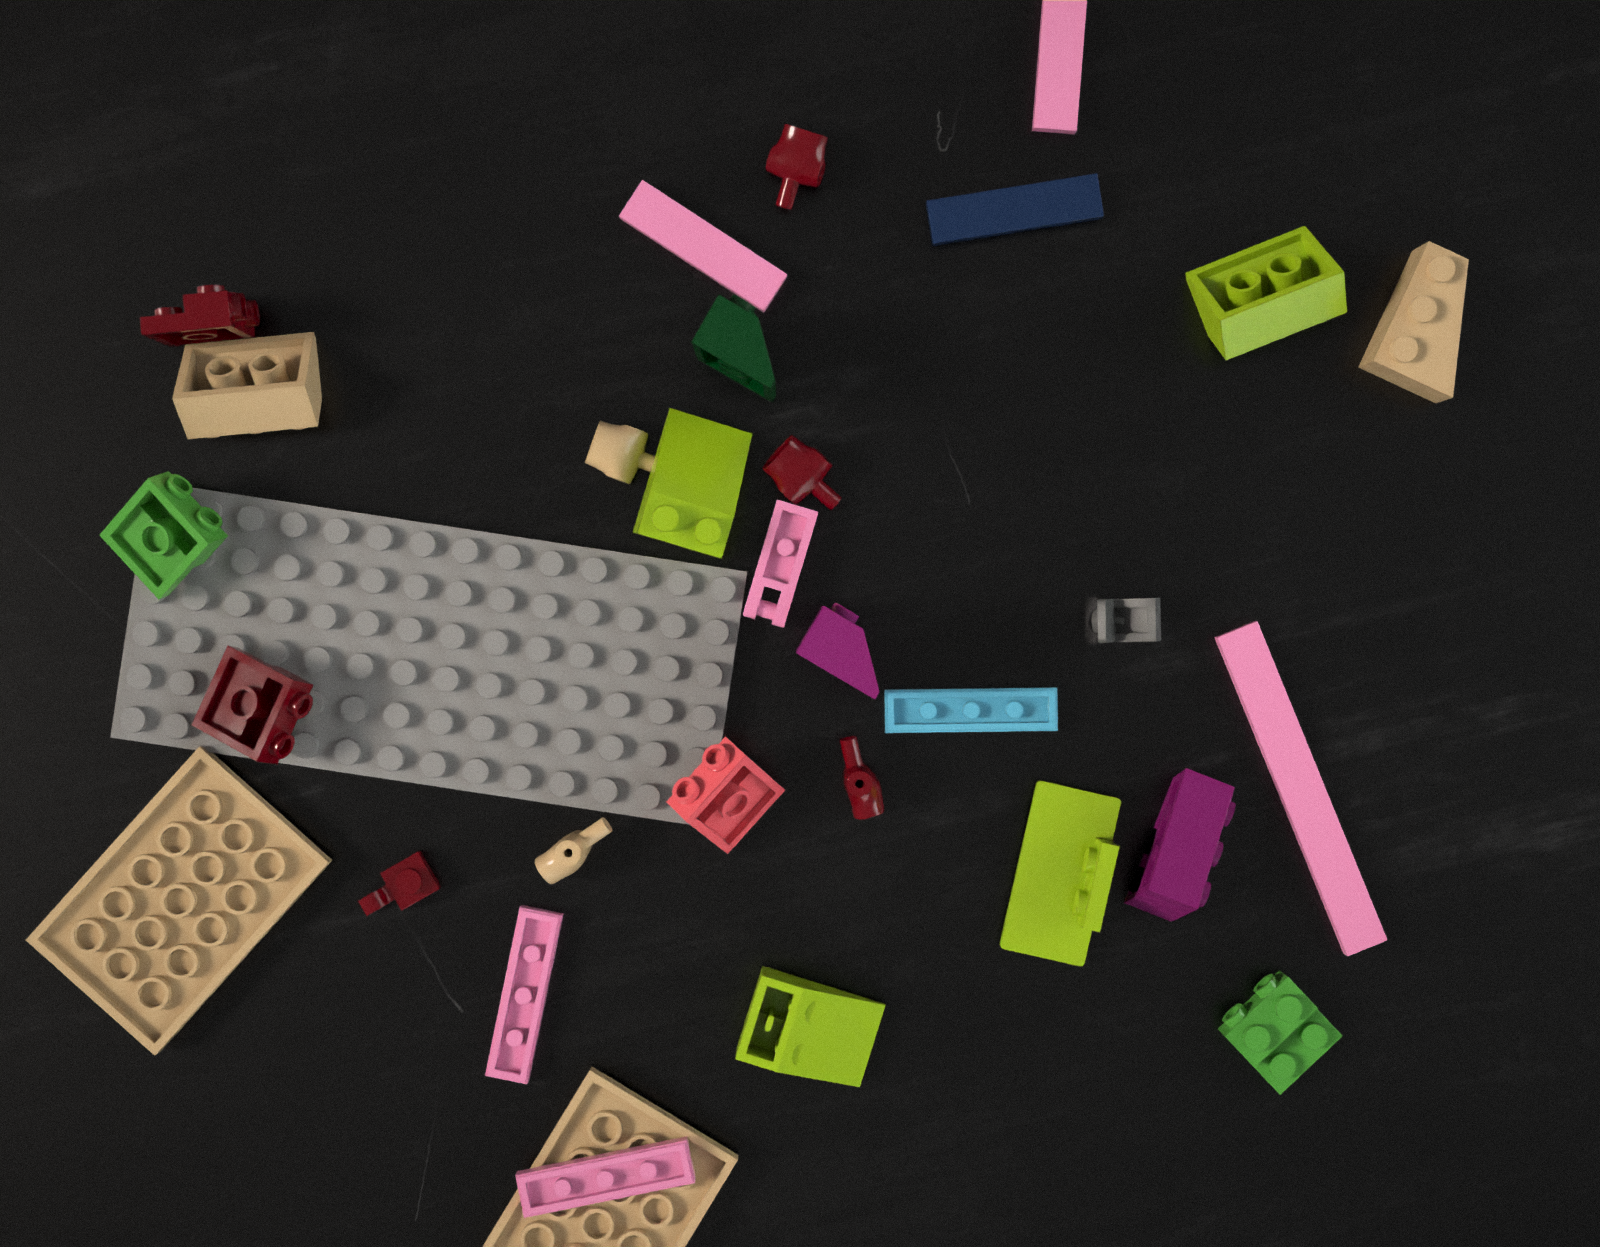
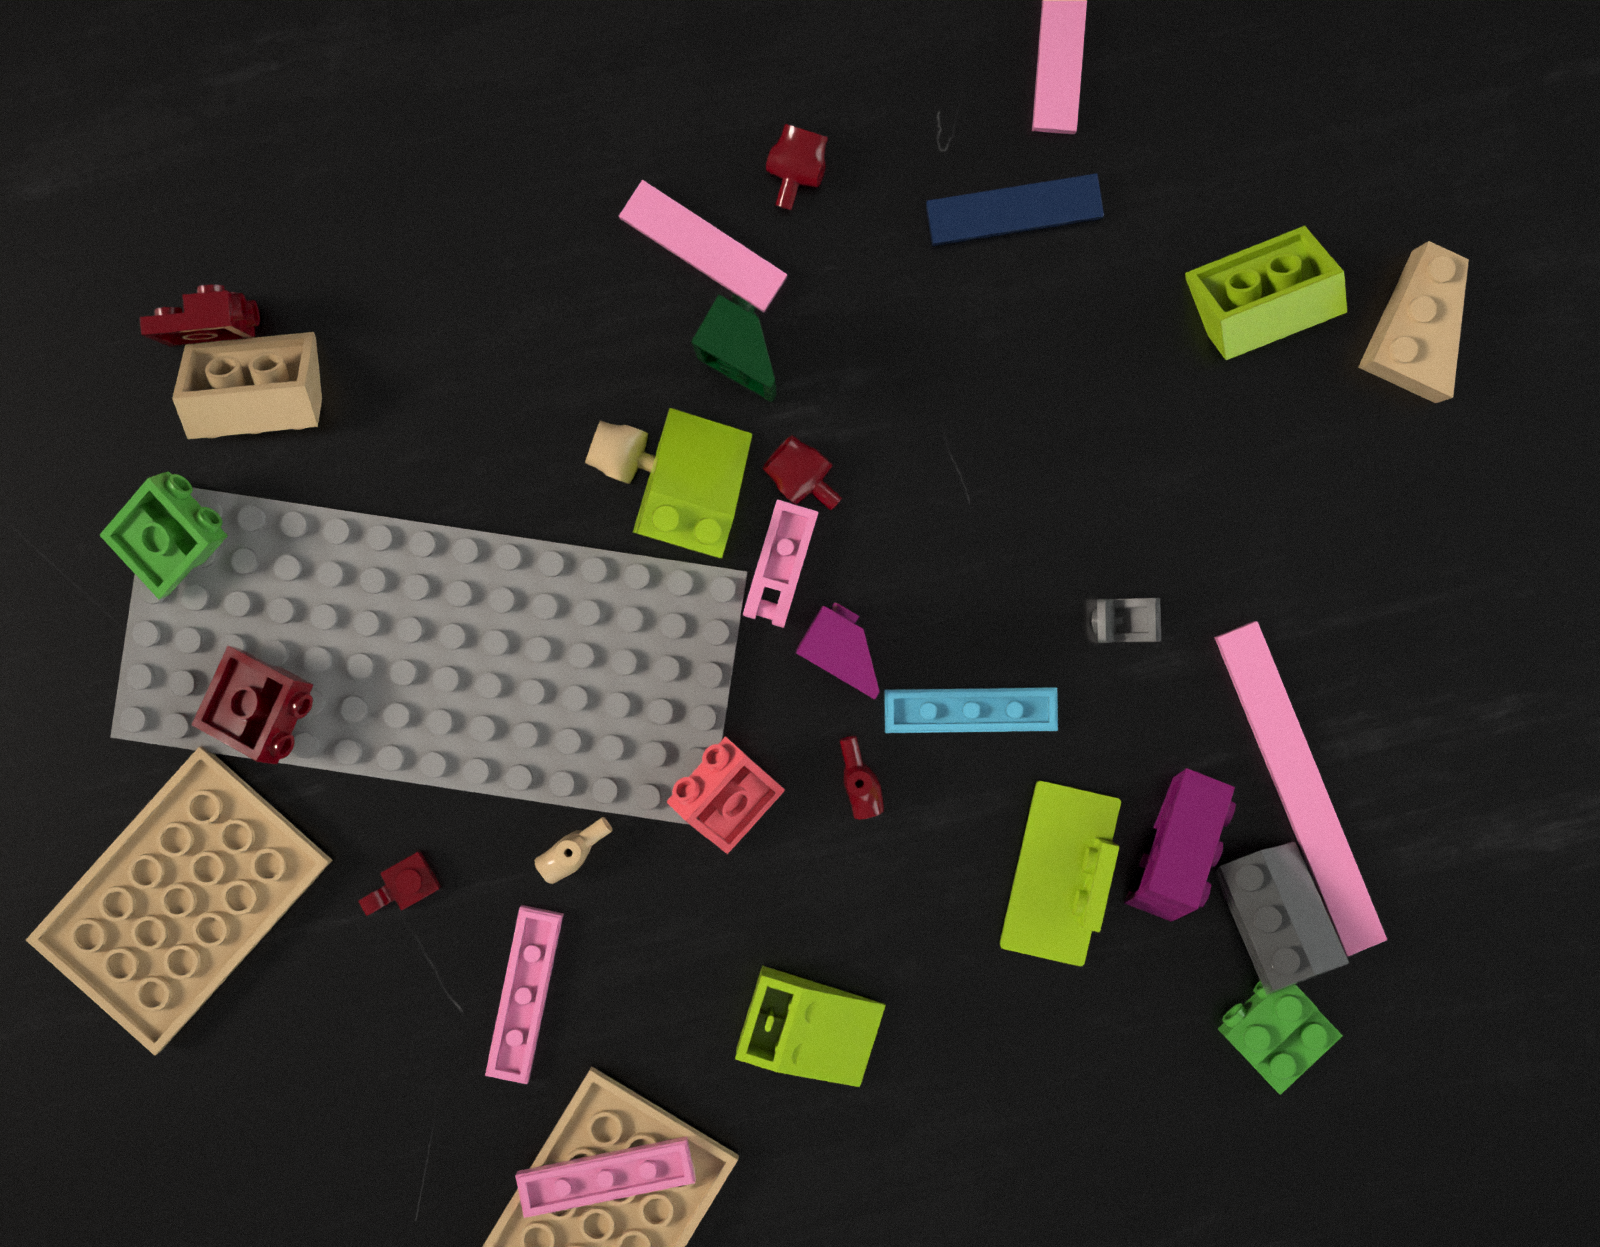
none -> dark grey slope [1214,842,1349,995]

